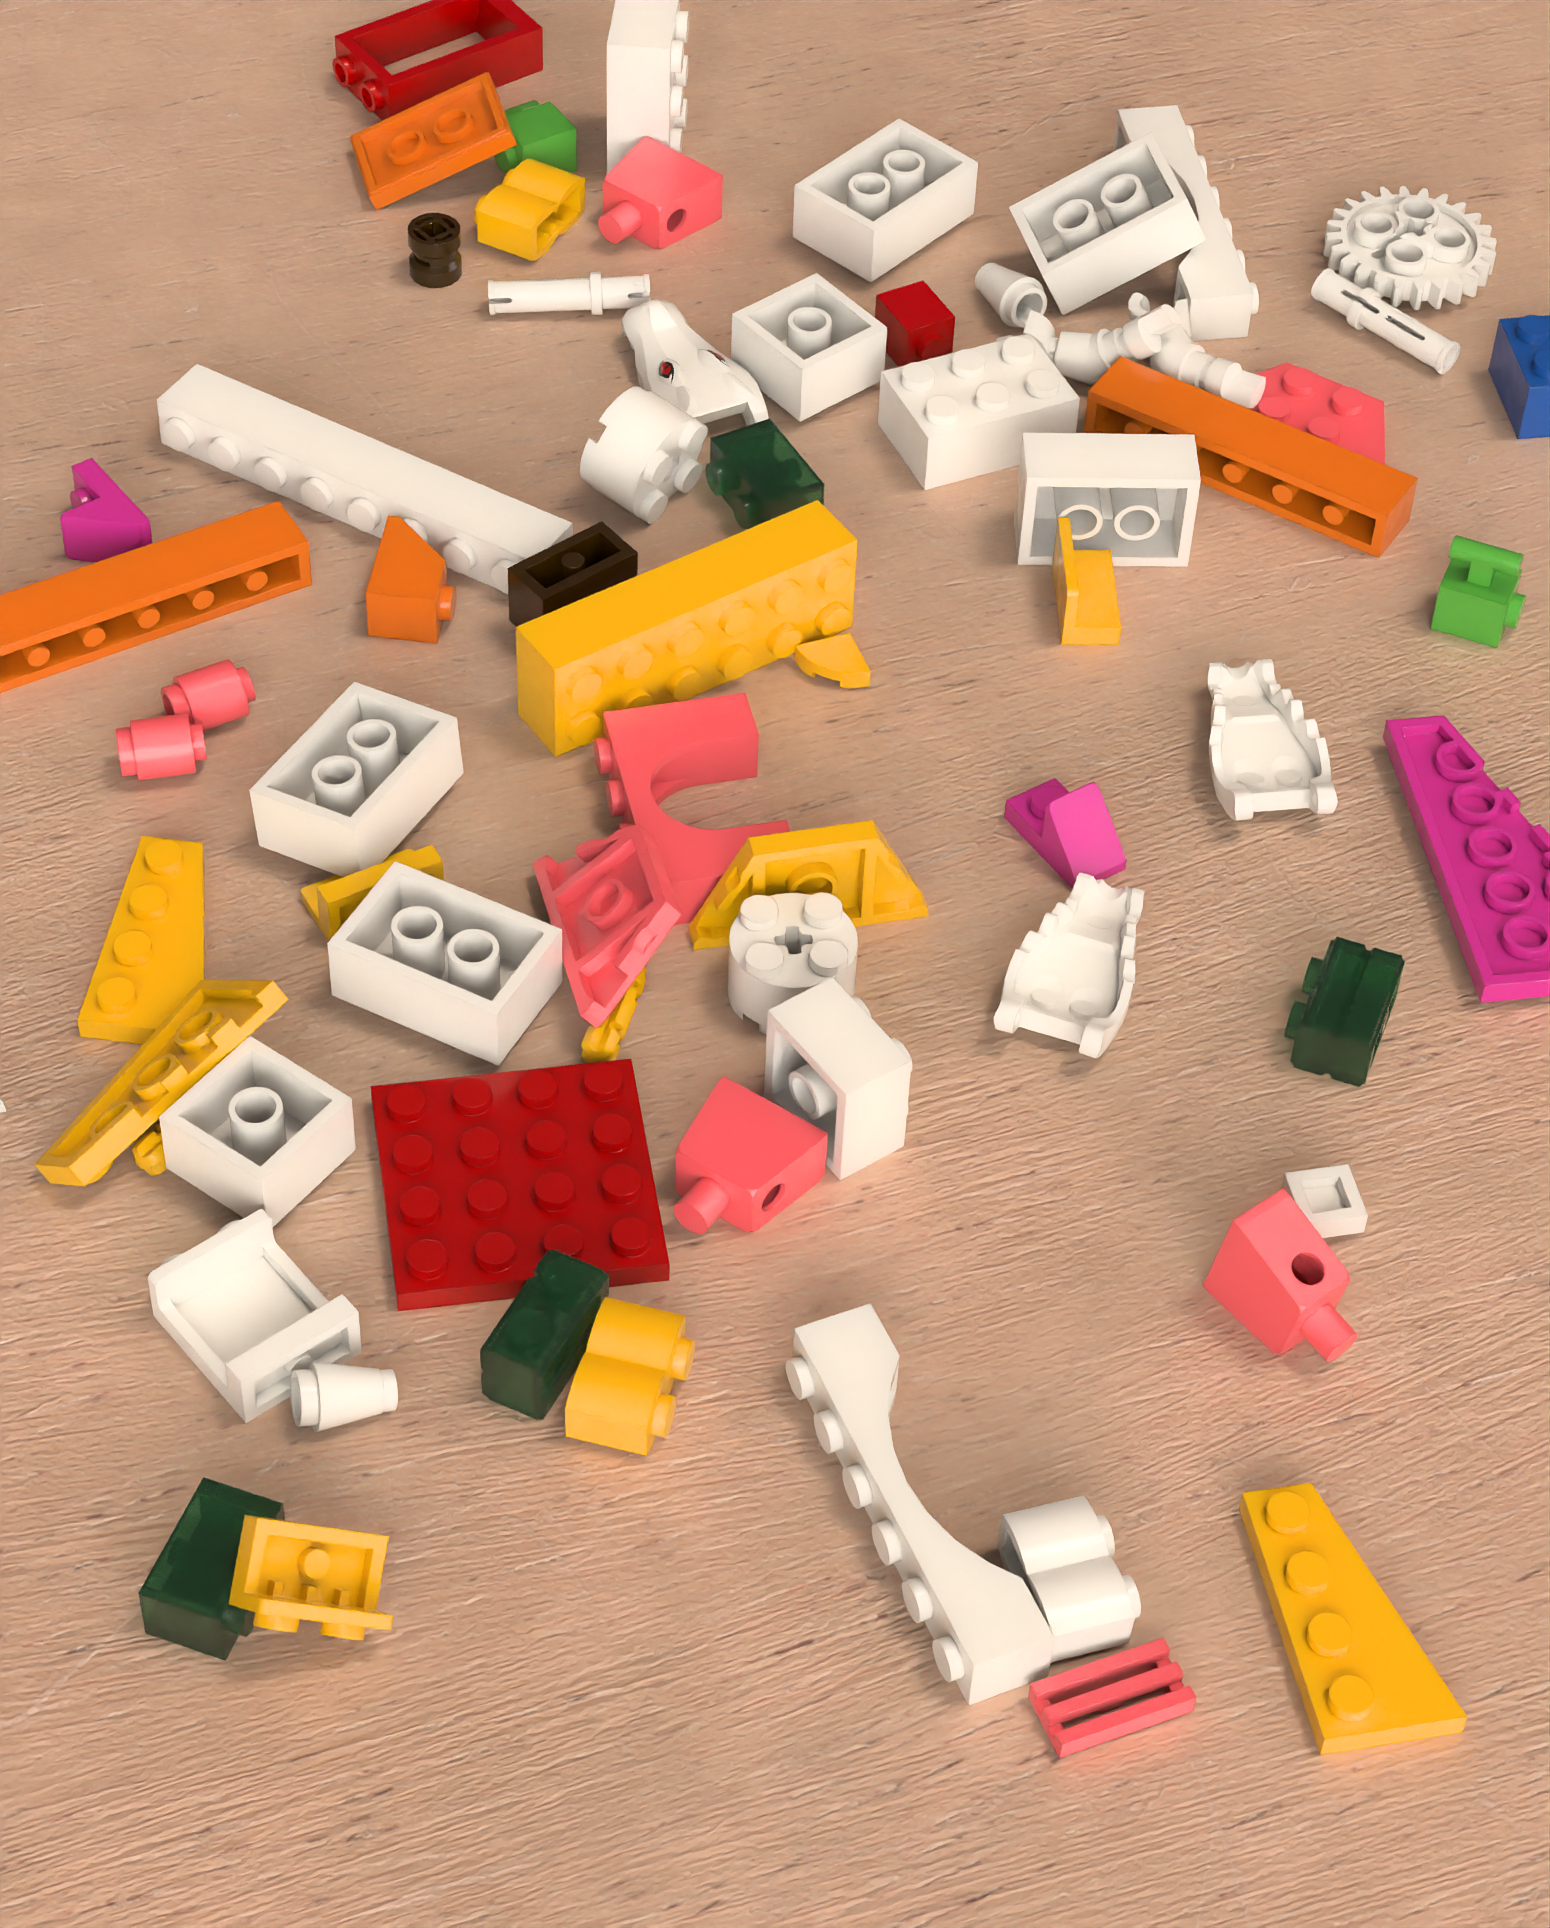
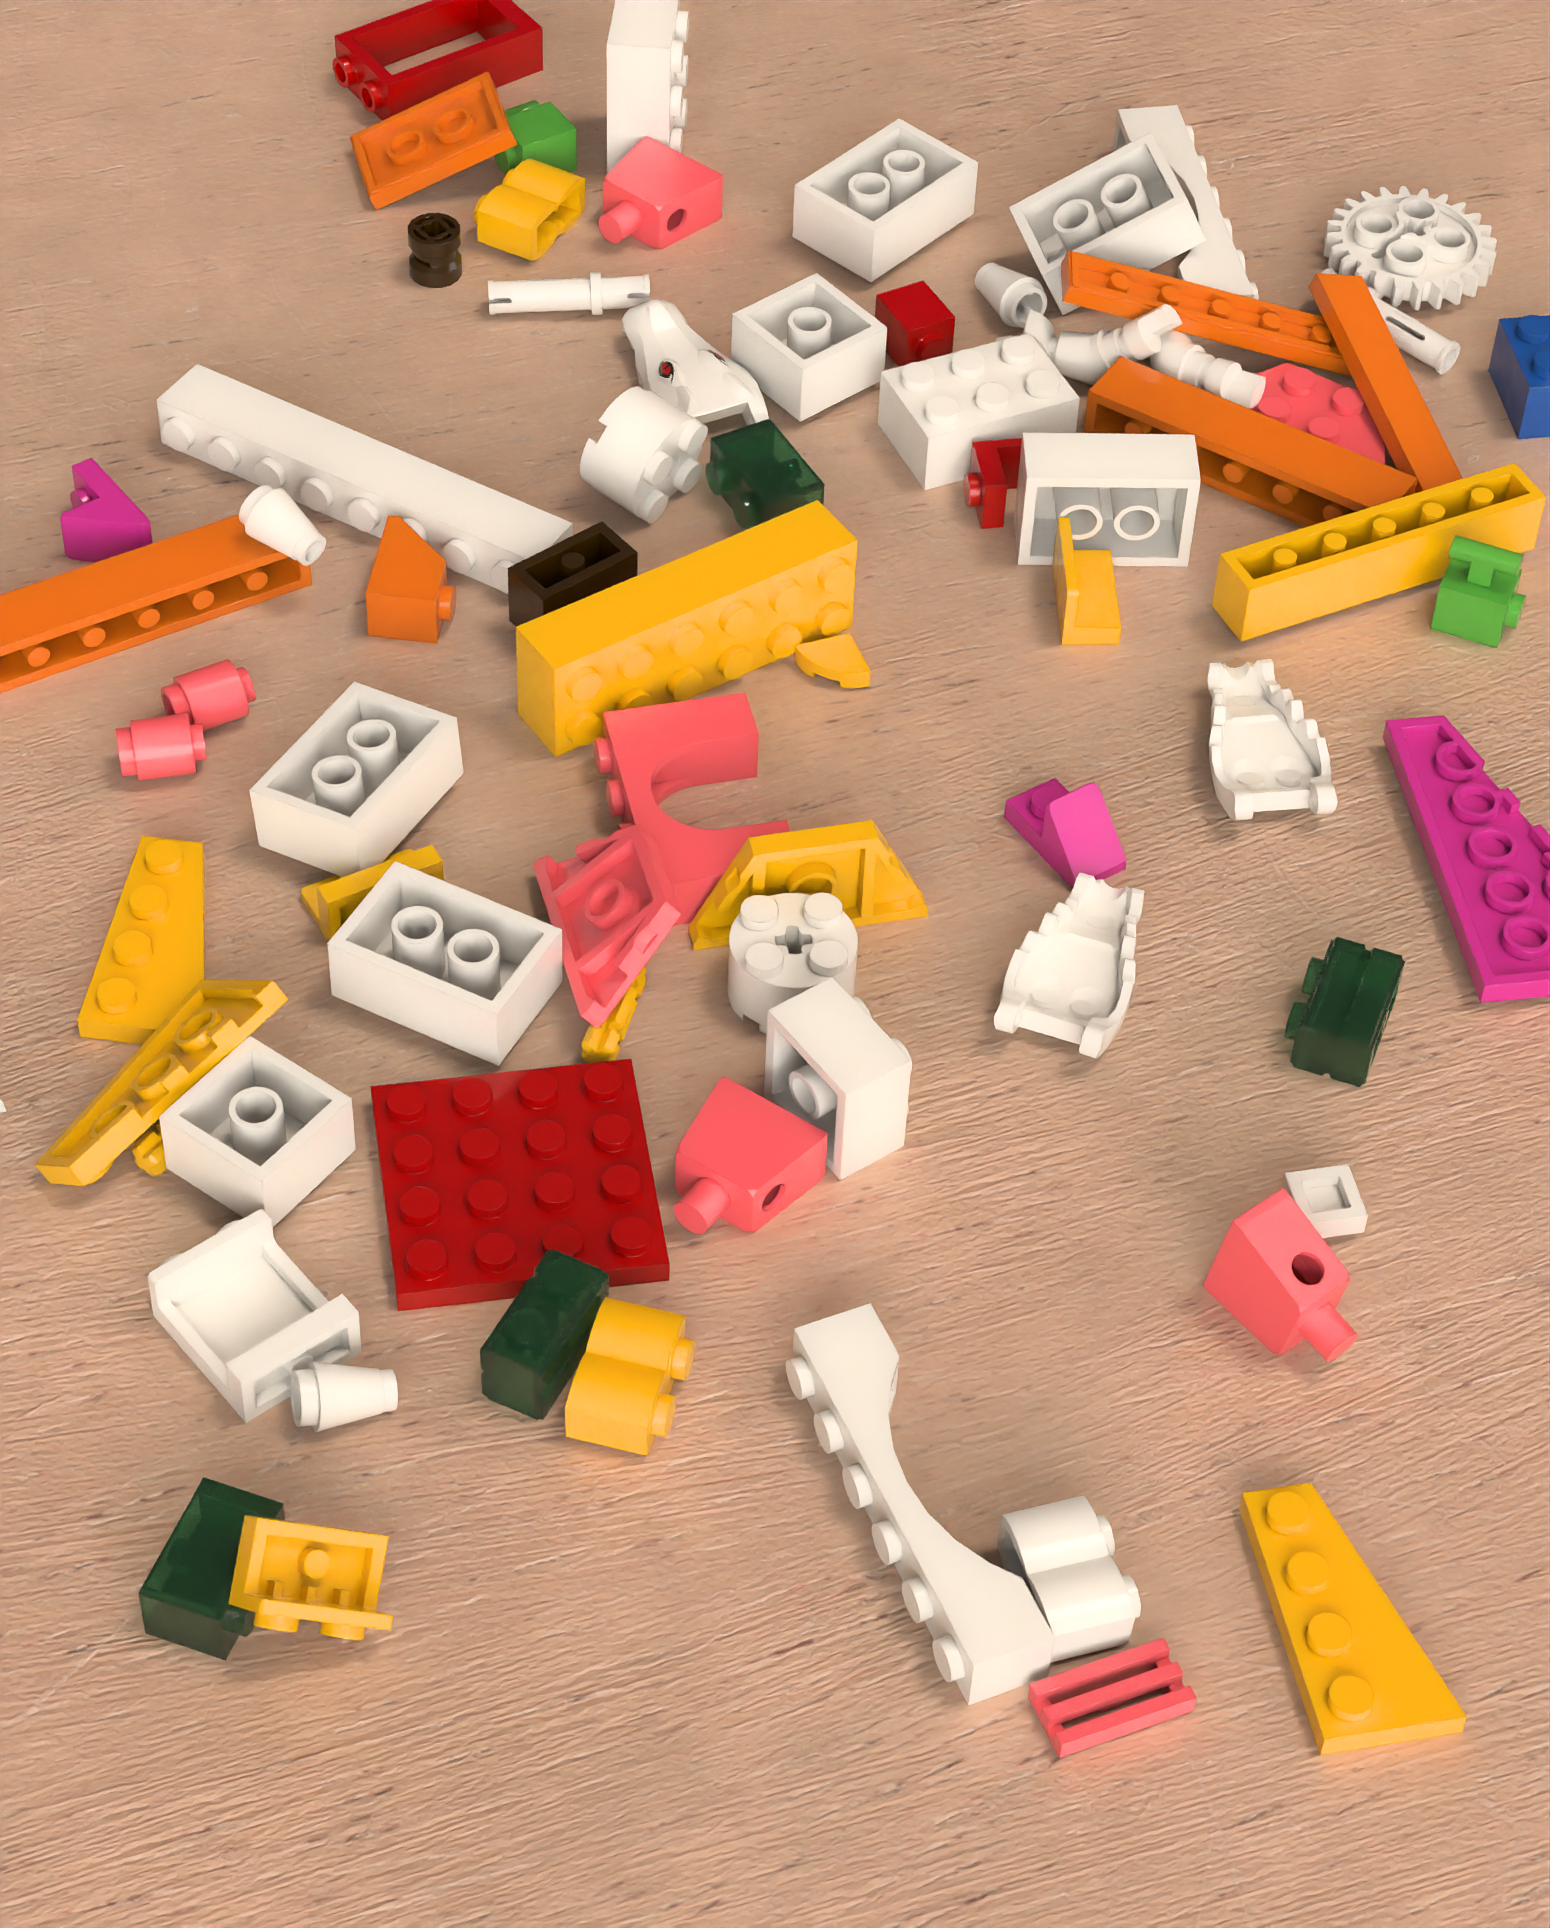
none -> white cone [239,485,326,566]
none -> red bracket [963,438,1022,529]
none -> orange tile [1061,250,1352,376]
none -> yellow brick [1212,463,1546,642]
none -> orange tile [1308,273,1463,493]

